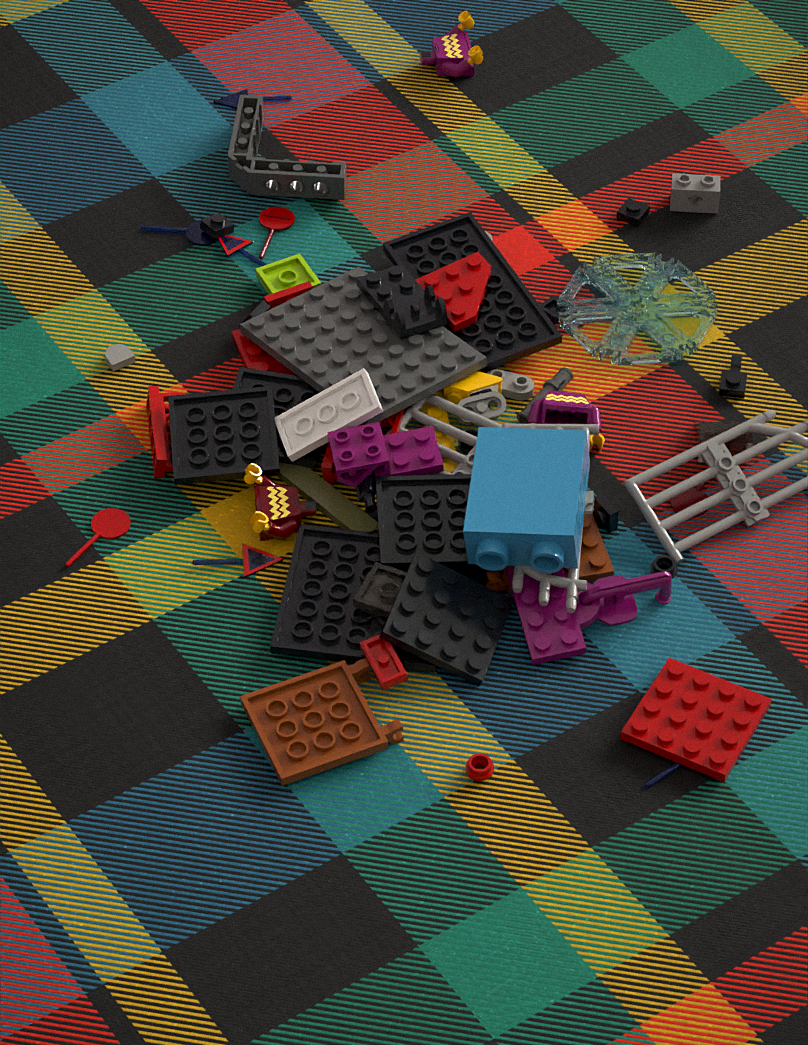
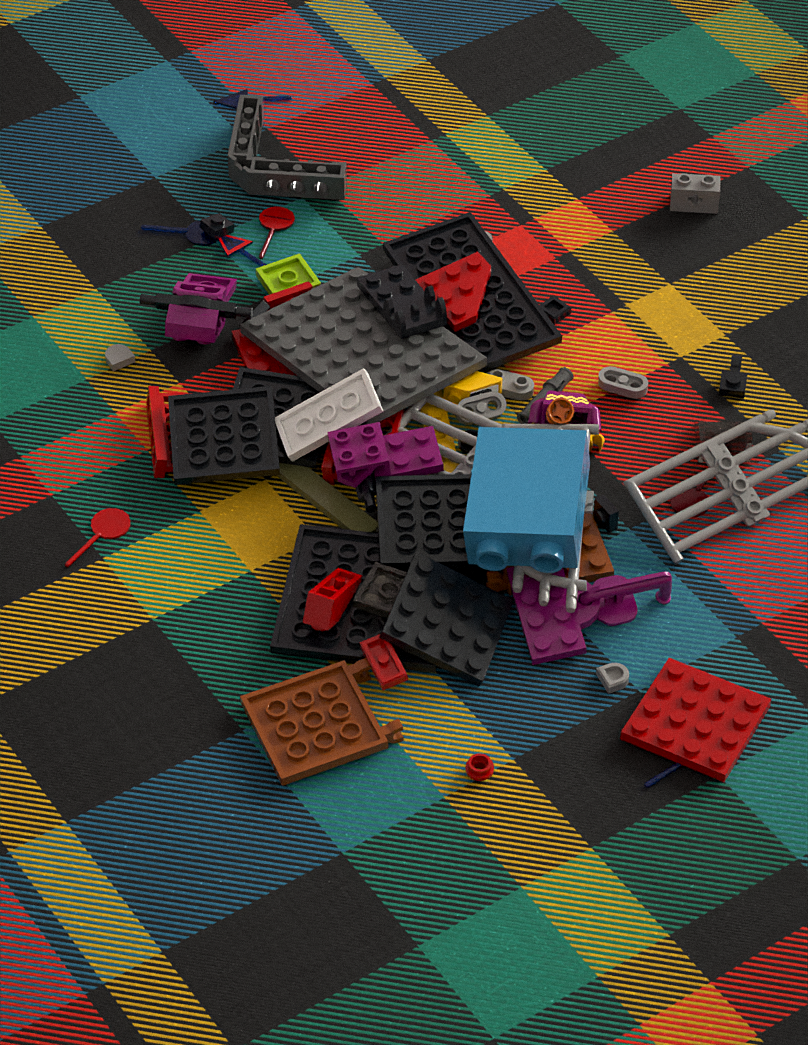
piece [192,543,284,578] -> none
dark red torso [244,463,316,541] -> none
magenta torso [420,11,483,78] -> none
clear light blue plate [557,252,718,366] -> none
black plate [617,198,650,227] -> none
black plate [650,555,678,579] -> none
none -> magenta piece [140,273,253,344]
none -> red slope [303,568,363,631]
none -> orange wheel [545,398,574,424]
none -> light grey tile [596,663,629,694]
none -> light grey plate [598,366,648,399]

